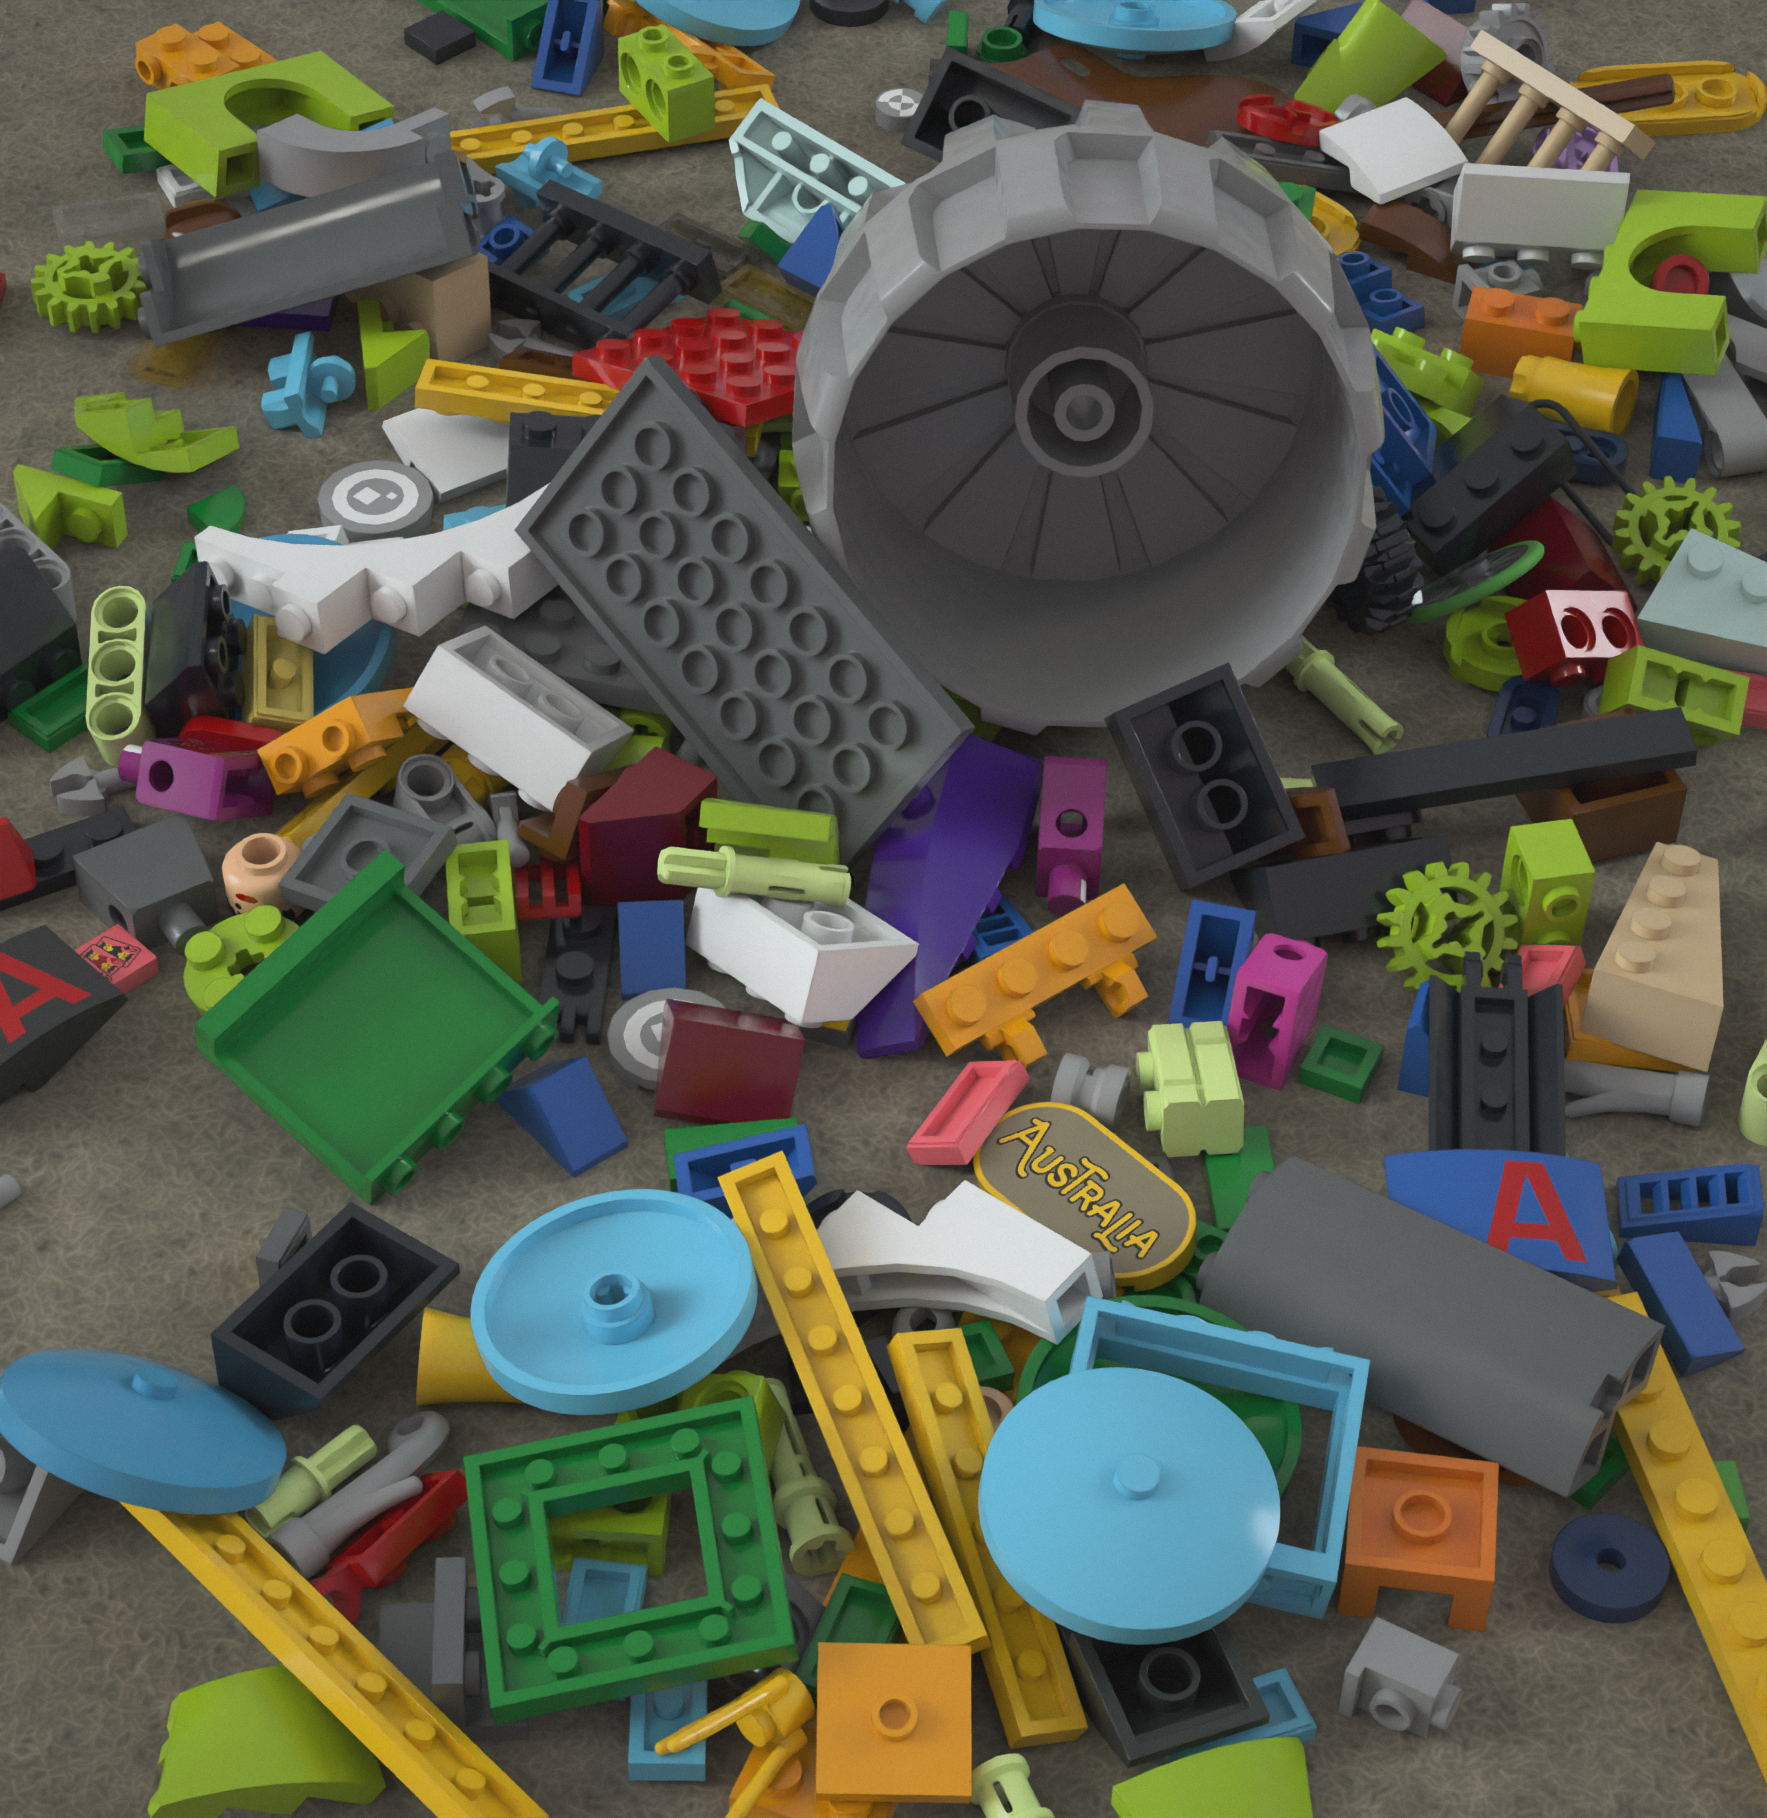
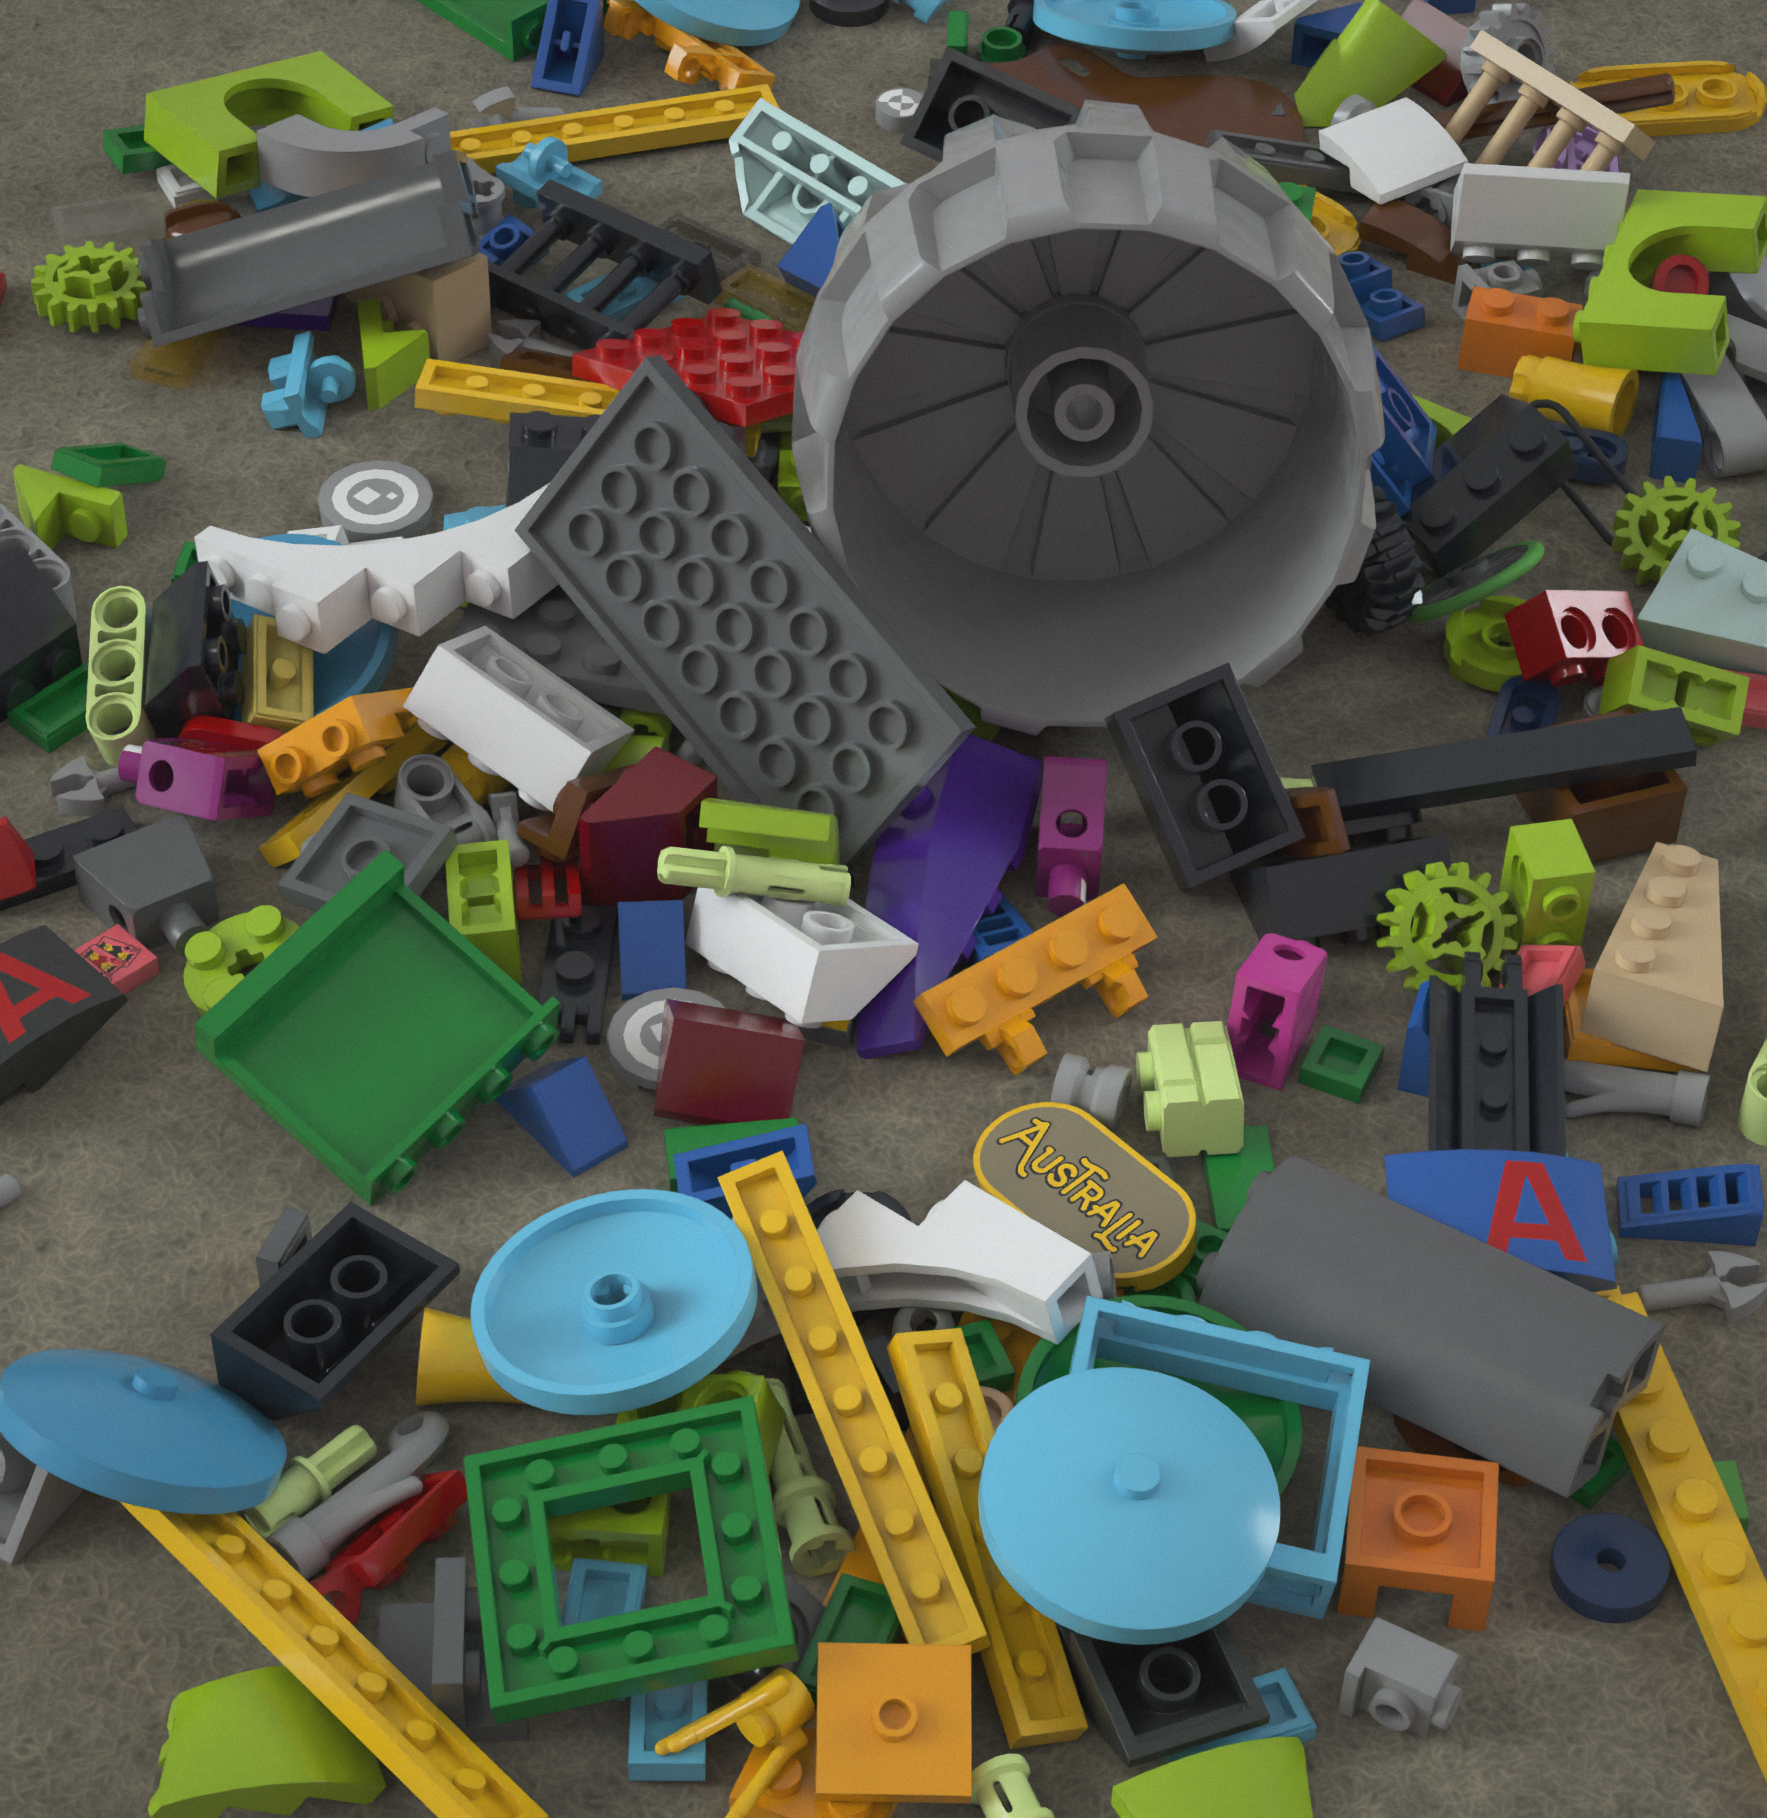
lime slope [74,392,240,473] -> none
light orange plate [135,21,279,90] -> none
green tile [186,484,246,534] -> none
light nougat head [222,833,305,921] -> none
white slope [382,408,509,504] -> none
black tile [404,10,476,65] -> none
lime brick [618,24,715,144] -> none
green tile [737,221,791,265] -> none
coral tile [905,1060,1030,1165] -> none
blue slope [1168,899,1257,1028] -> none
red tile [1236,94,1338,147] -> none
yellowish green axle [1285,635,1404,755] -> none
lime plate [1371,327,1486,417] -> none
dark red slope [1487,496,1637,613] -> none
blue slope [1616,1231,1745,1378] -> none

